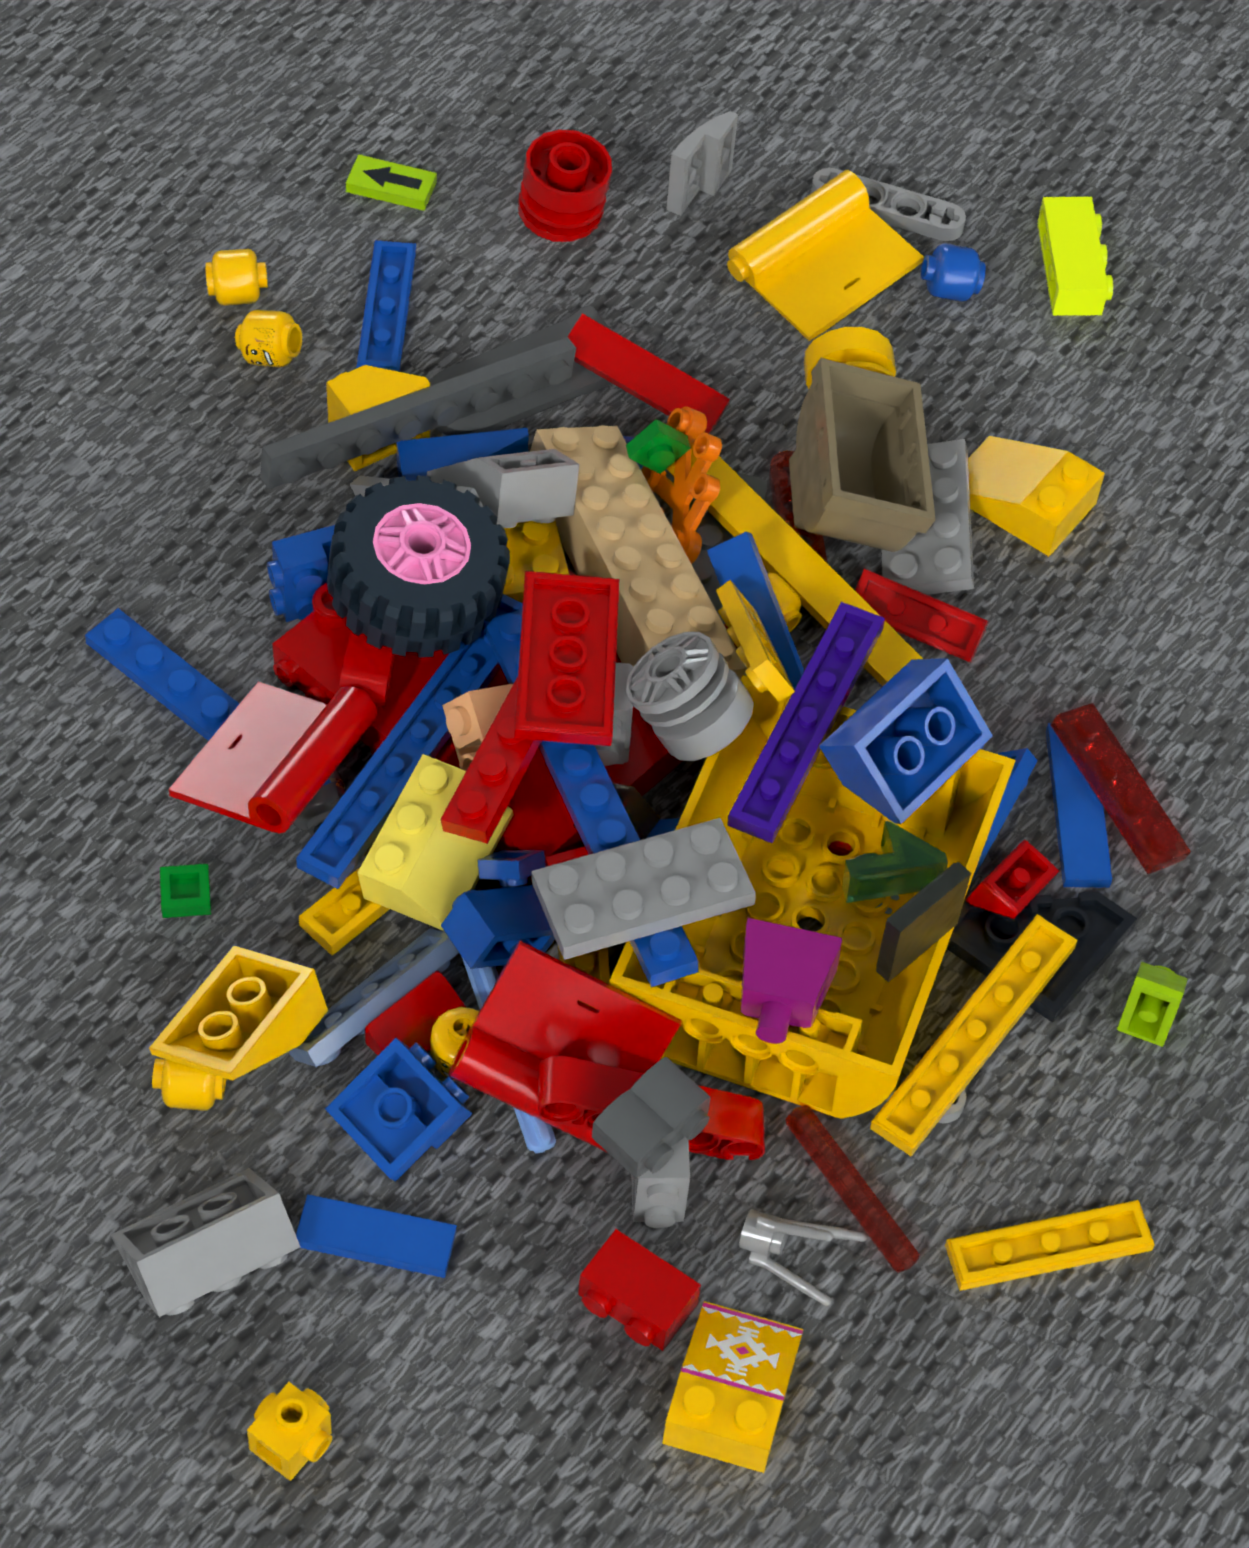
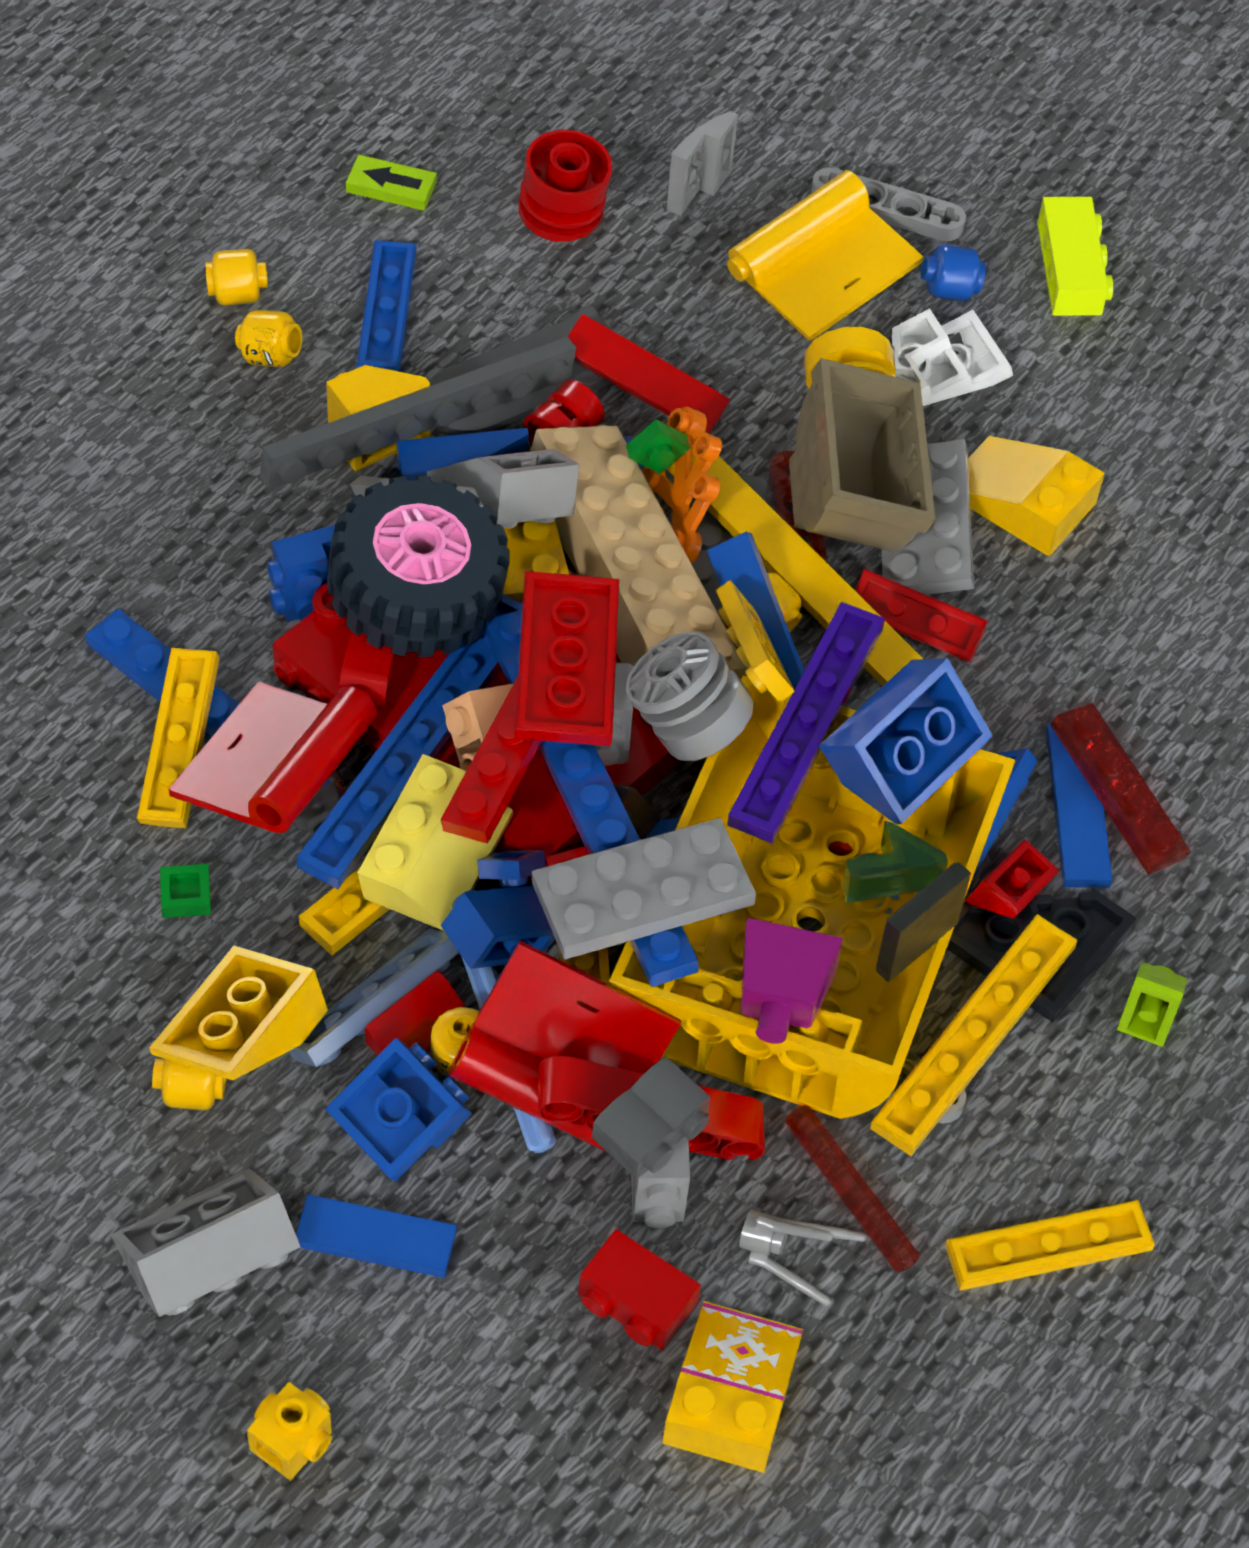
none -> yellow tile [137,648,220,829]
none -> red wheel [523,380,605,445]
none -> white slope [892,309,1013,406]

